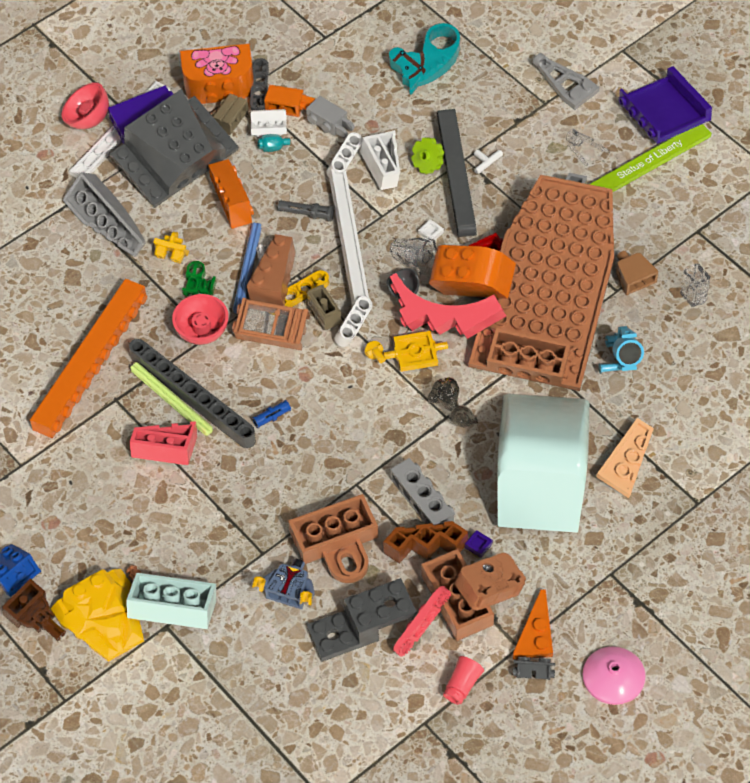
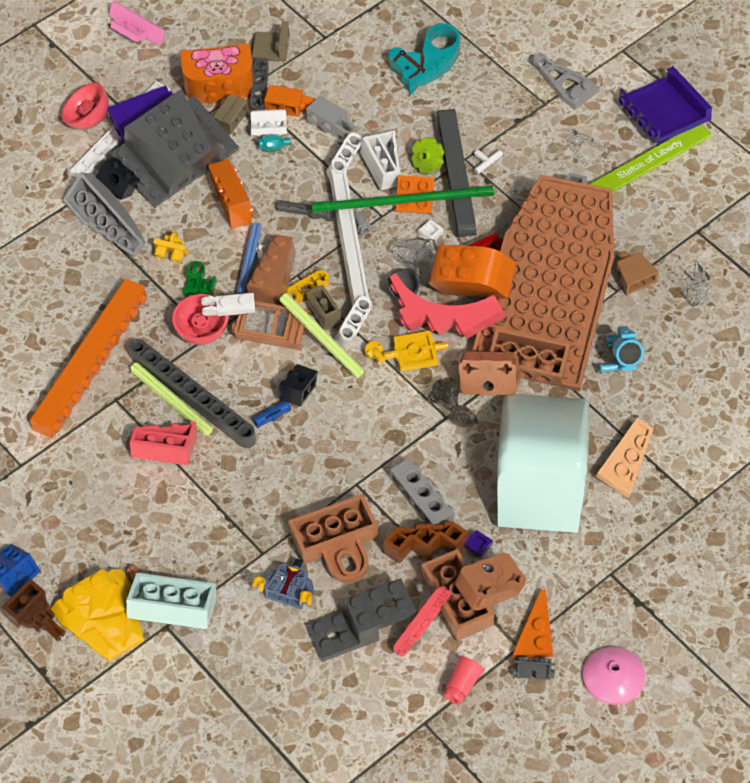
none -> black brick [96,157,140,200]
none -> bright pink bracket [109,1,165,45]
none -> white hinge [201,293,255,316]
none -> dark tan bracket [252,21,290,61]
none -> black brick [279,364,318,407]
none -> yellowish green axle [280,293,364,378]
none -> green piece [312,185,494,213]
none -> light grey pin [354,212,371,235]
none -> orange plate [396,175,435,214]
none -> nougat axle [459,351,520,395]

